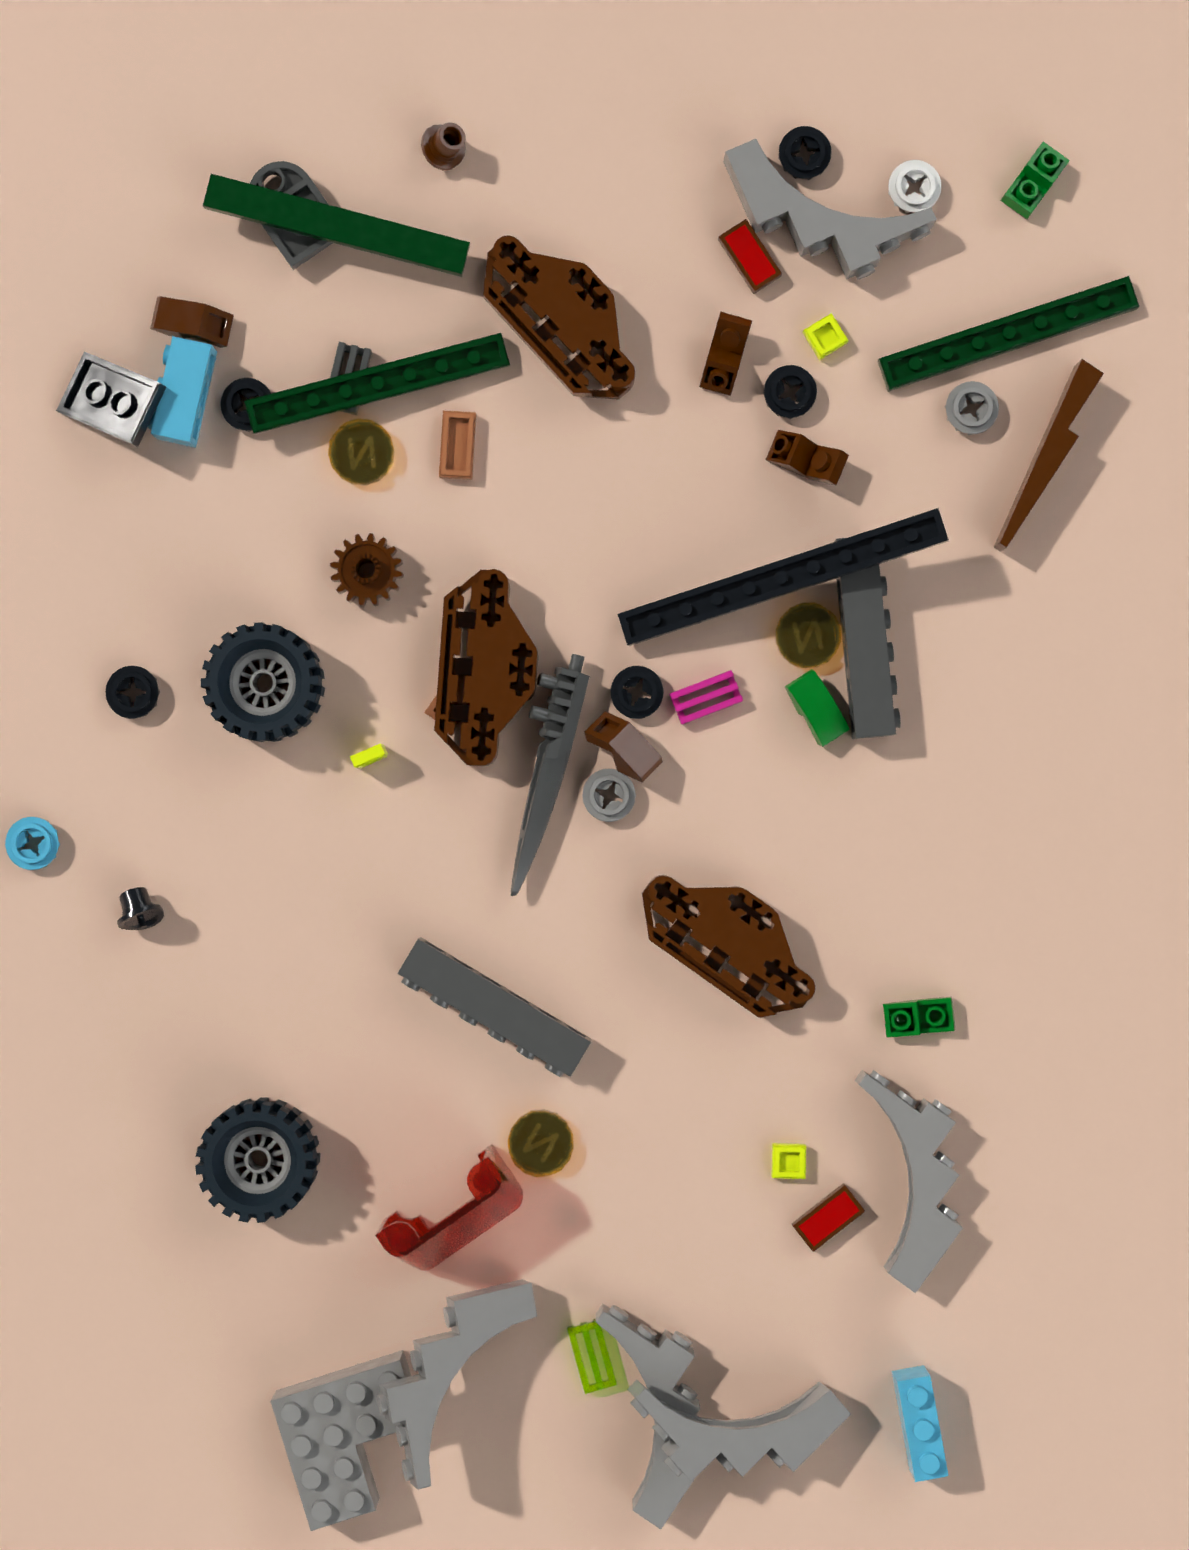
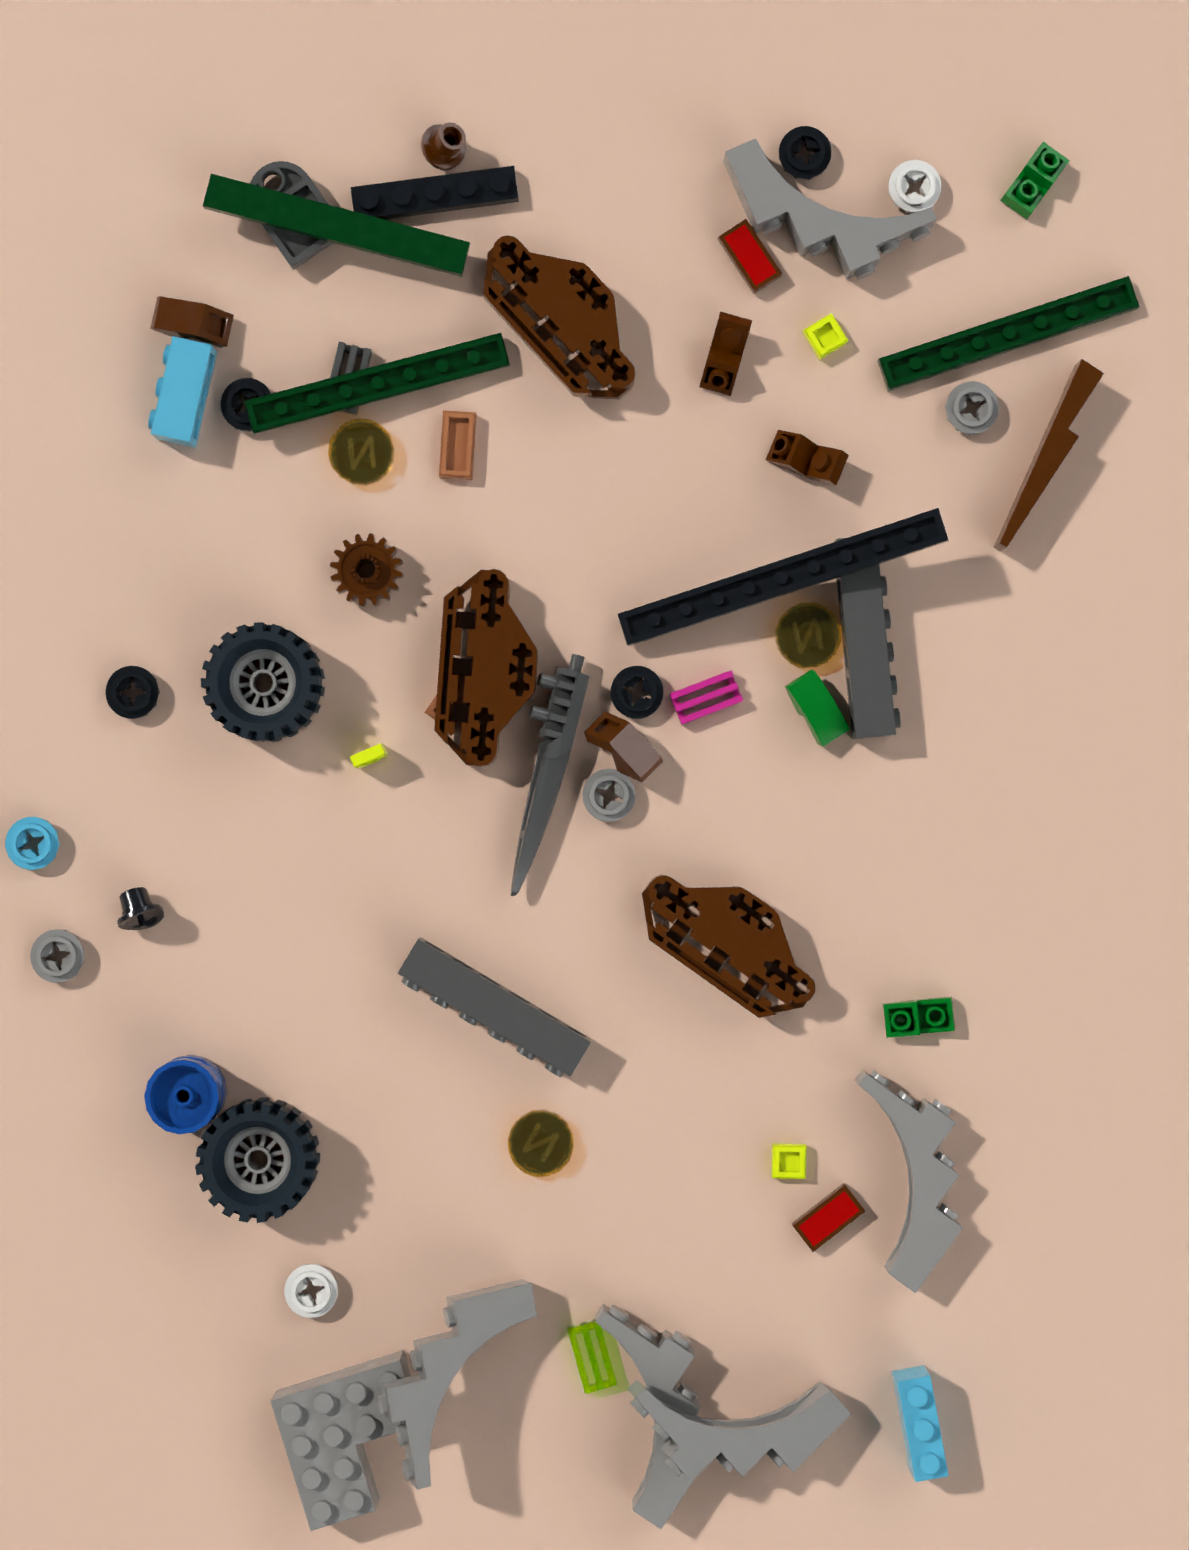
tile [56,352,166,447] -> none
clear red windscreen [375,1144,523,1271] -> none
black gear [763,365,817,419] -> none
none -> light grey gear [30,929,85,983]
none -> blue wheel [144,1055,227,1134]
none -> white gear [284,1263,338,1318]
none -> black plate [351,166,519,220]

